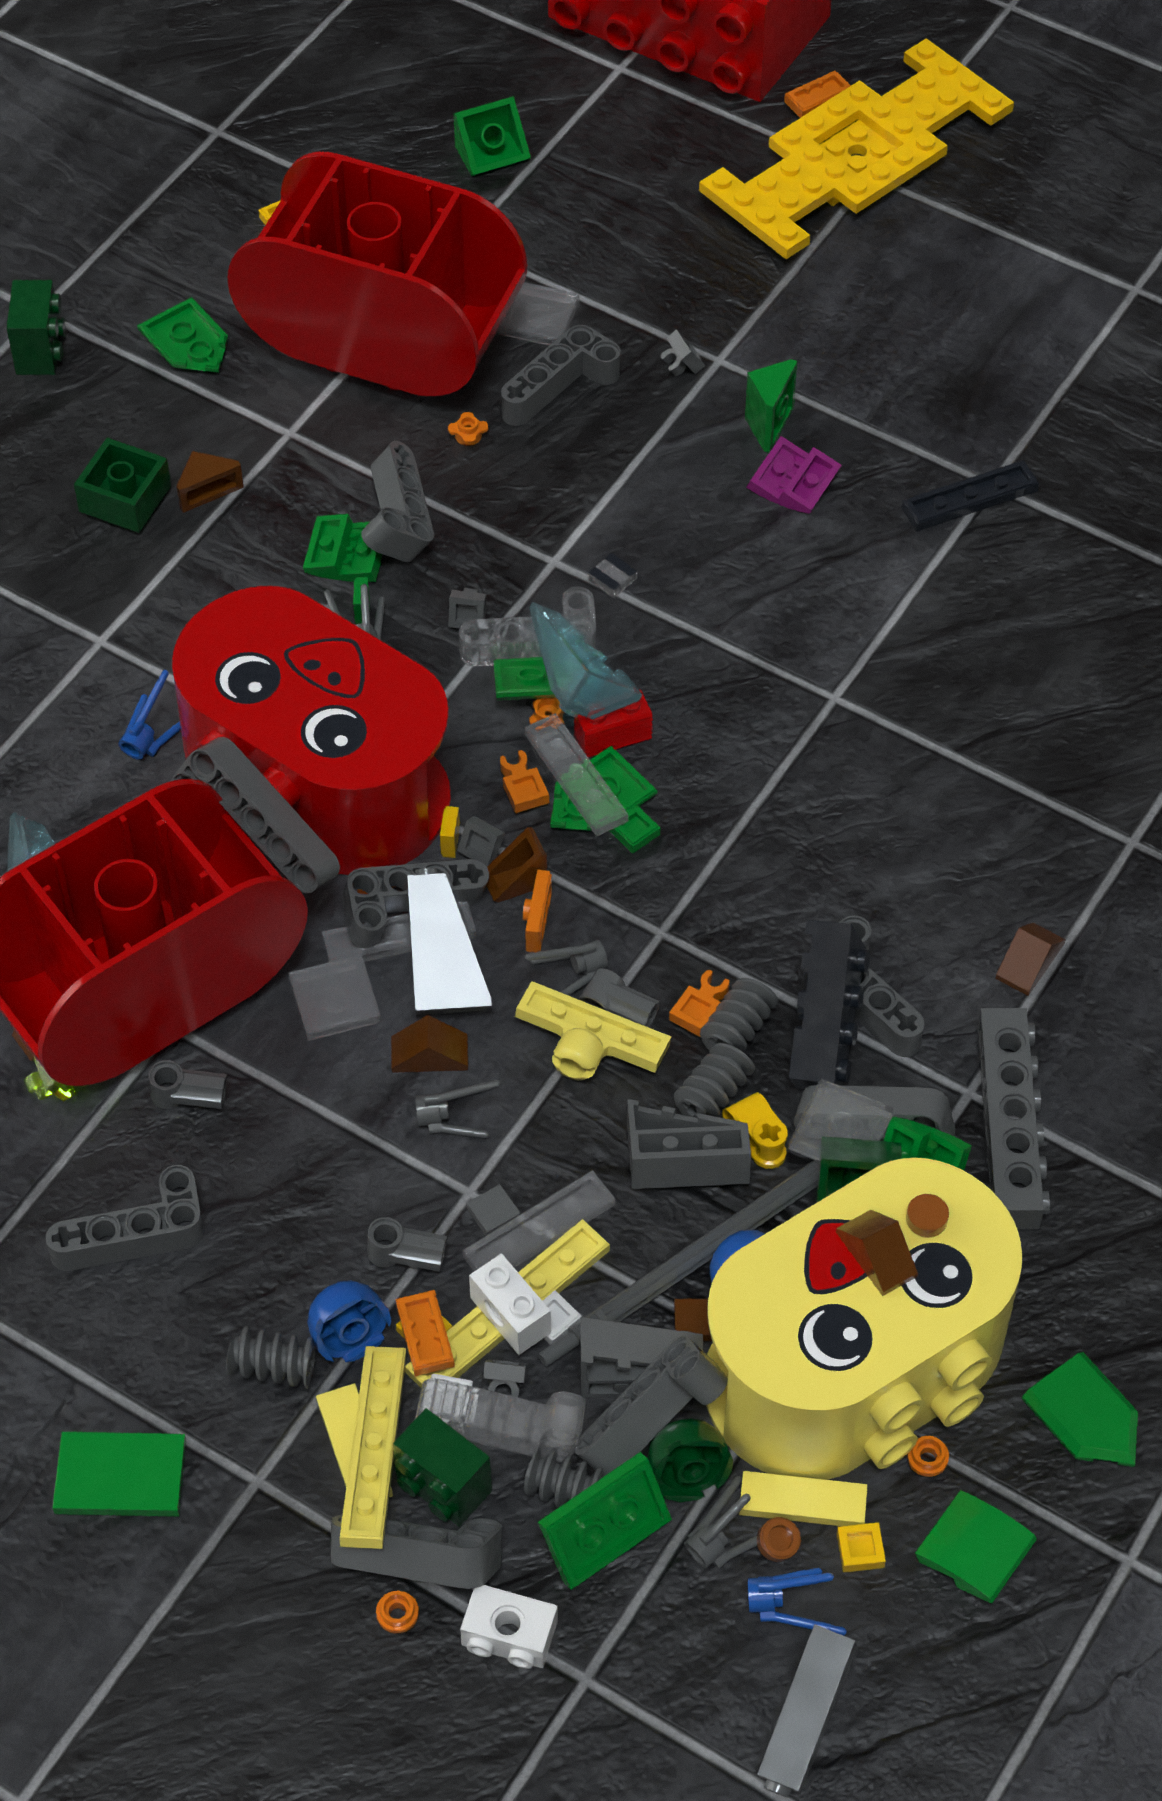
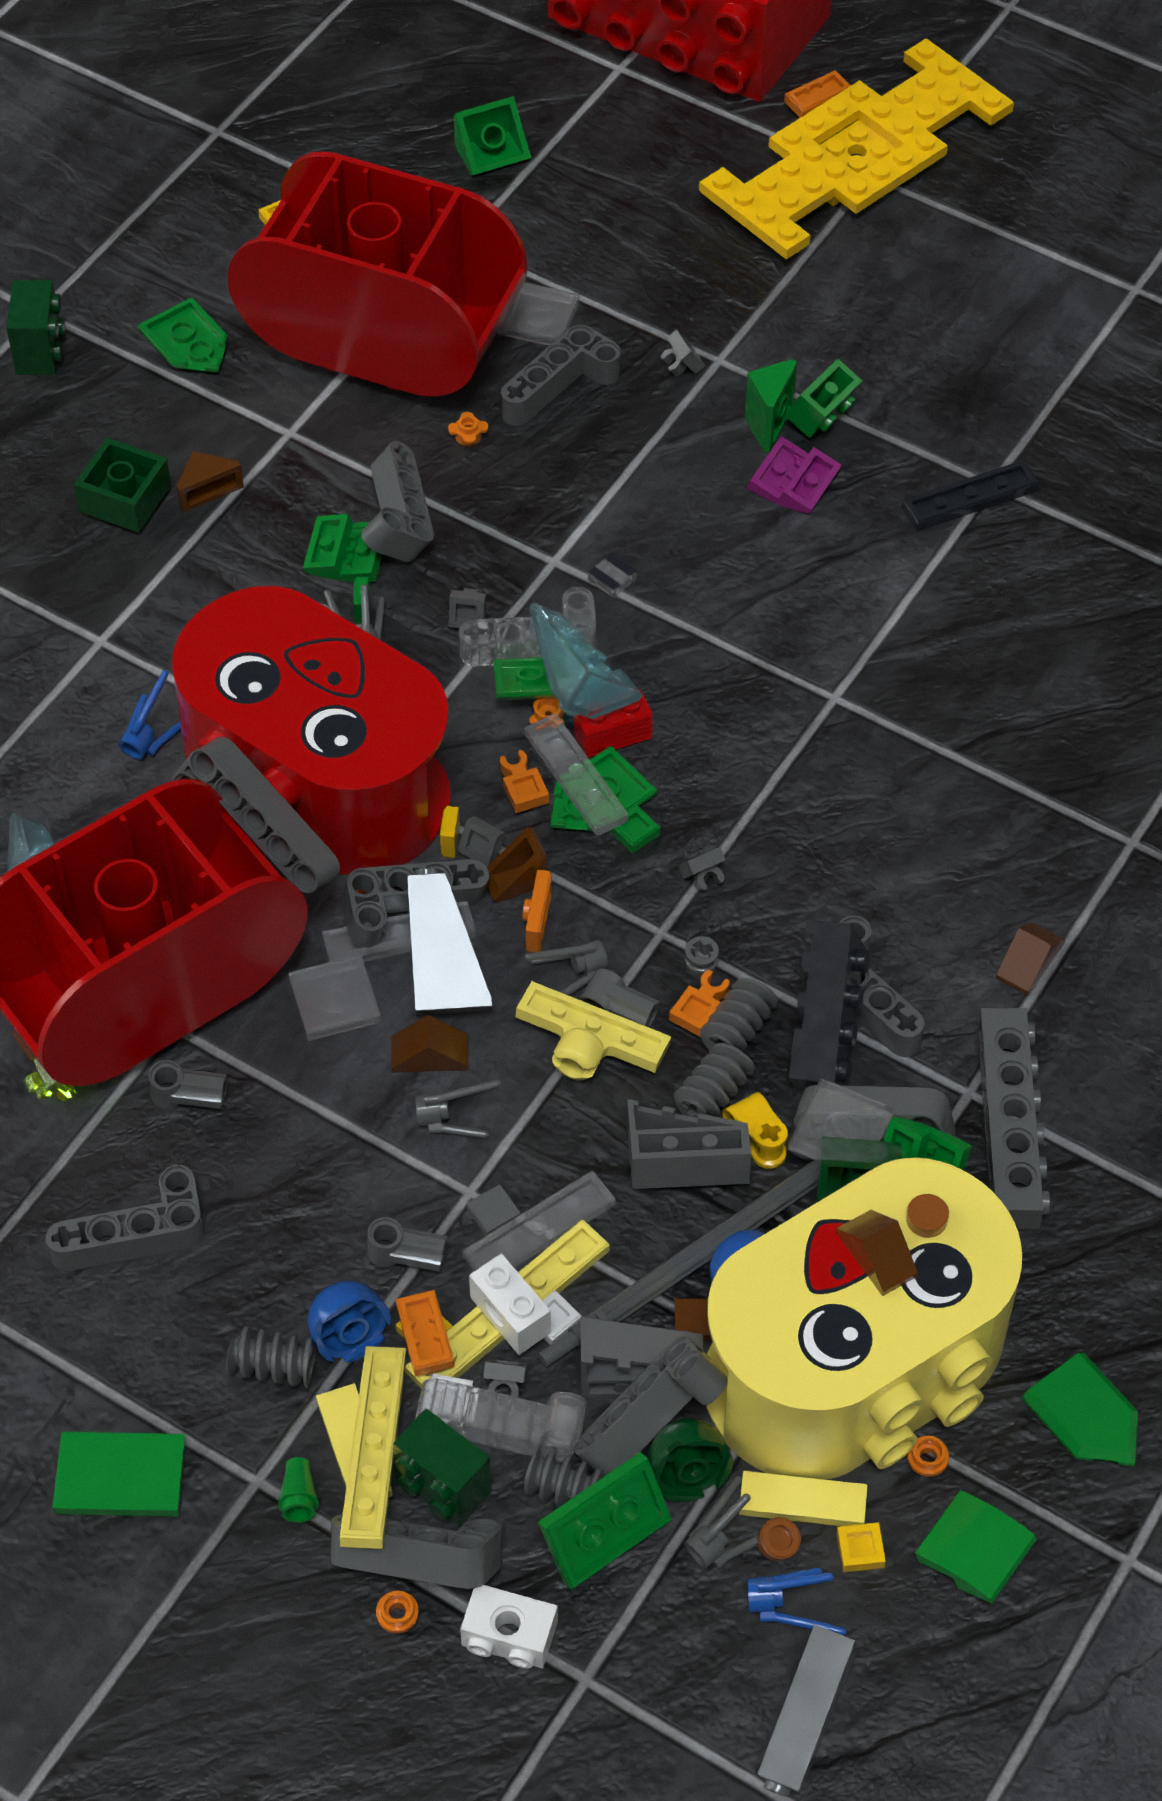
none -> green cone [277,1457,319,1523]
none -> dark grey tile [678,847,725,892]
none -> dark grey bush [685,936,719,975]
none -> green brick [786,359,862,438]

